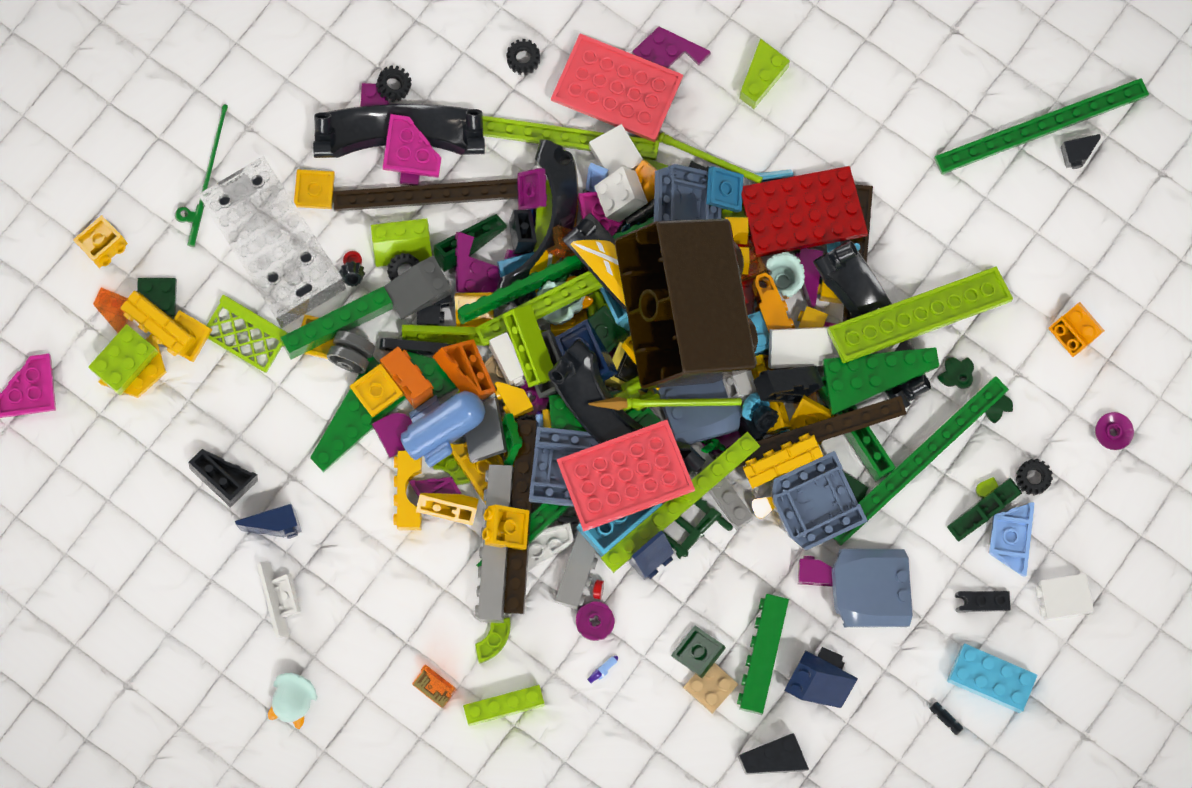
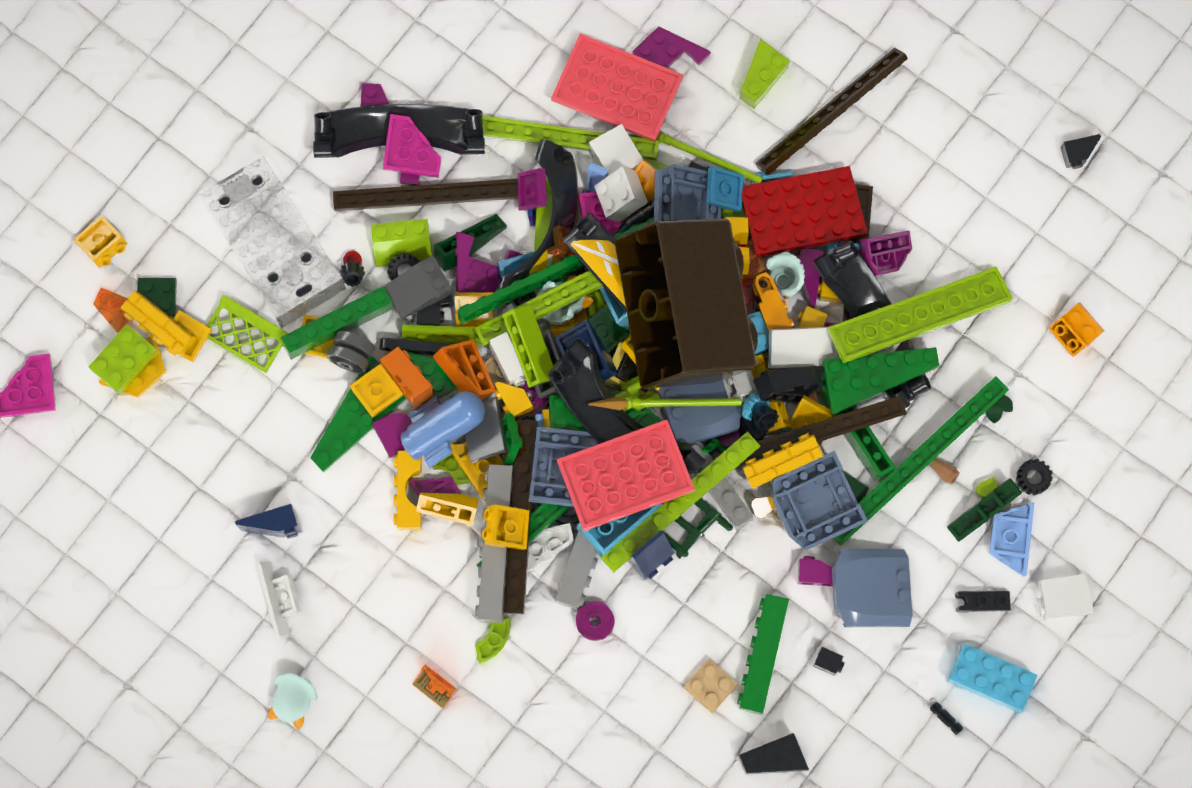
green piece [175,104,228,247] -> none
black wedge [188,449,258,508] -> none
yellow plate [294,169,335,209] -> none
black tyre [376,65,412,102] -> none
lime brick [463,685,545,726] -> none
black tyre [506,39,540,75] -> none
black brick [509,210,537,254] -> none
piece [587,656,618,684] -> none
red tile [593,580,604,600] -> none
plate [671,625,726,678] -> none
dark blue slope [784,650,858,708] -> none
green plate [934,78,1149,175] -> none
dark green plate [937,357,974,389] -> none
magenta dish [1095,412,1134,450] -> none
none -> dark brown plate [755,48,908,175]
none -> magenta wedge [859,230,913,276]
none -> medium nougat cone [930,458,960,484]

